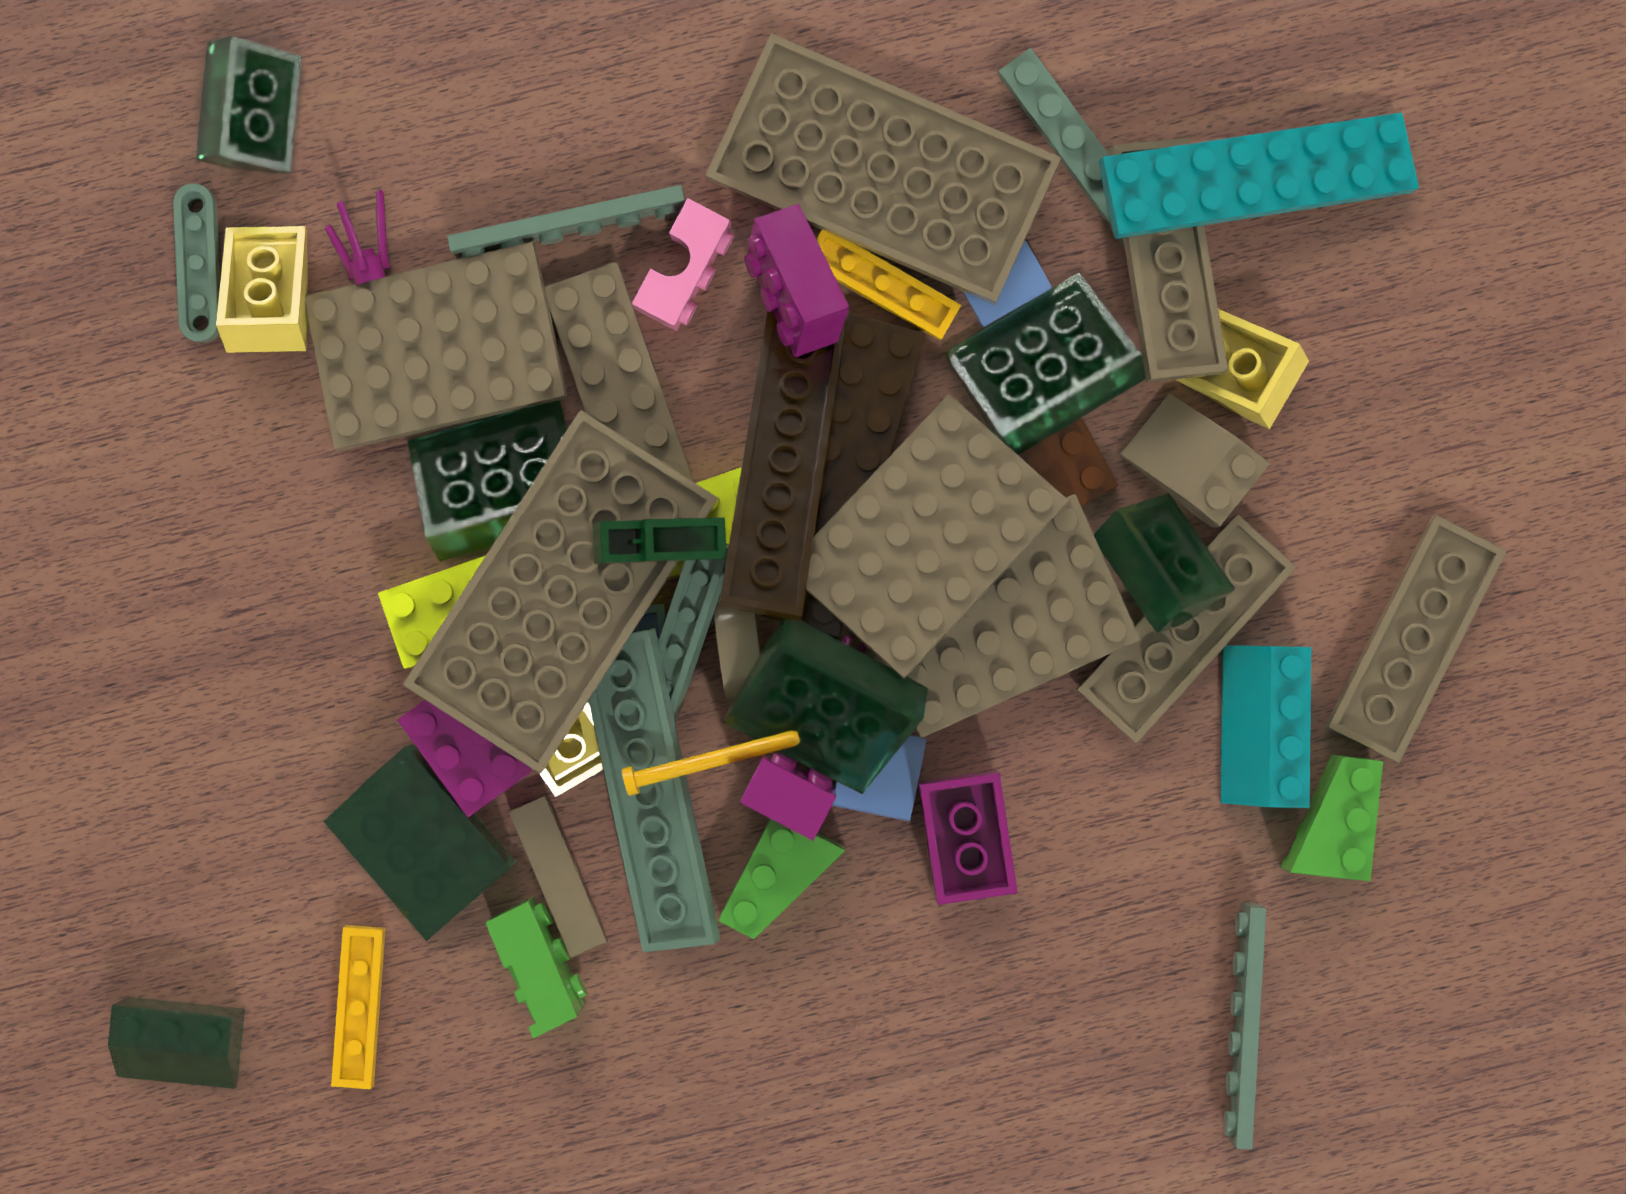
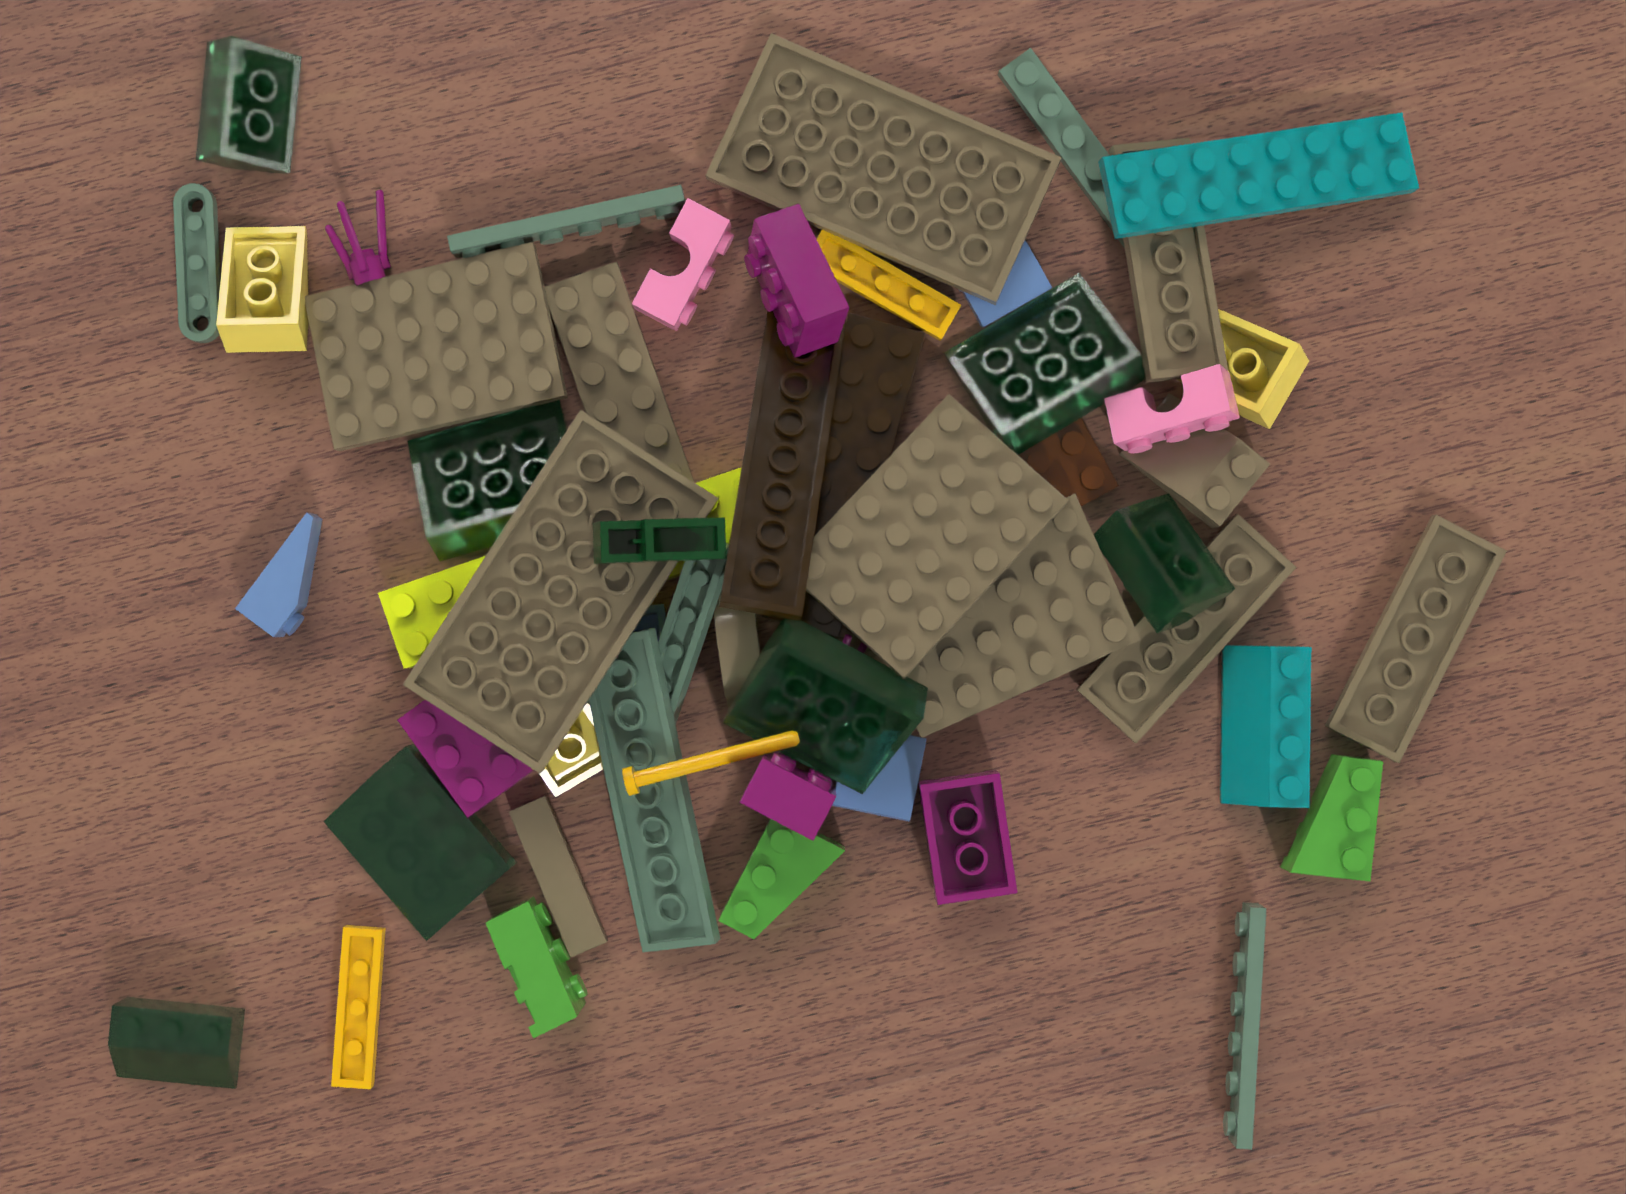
none -> medium blue slope [235,512,322,637]
none -> bright pink arch [1104,364,1240,453]

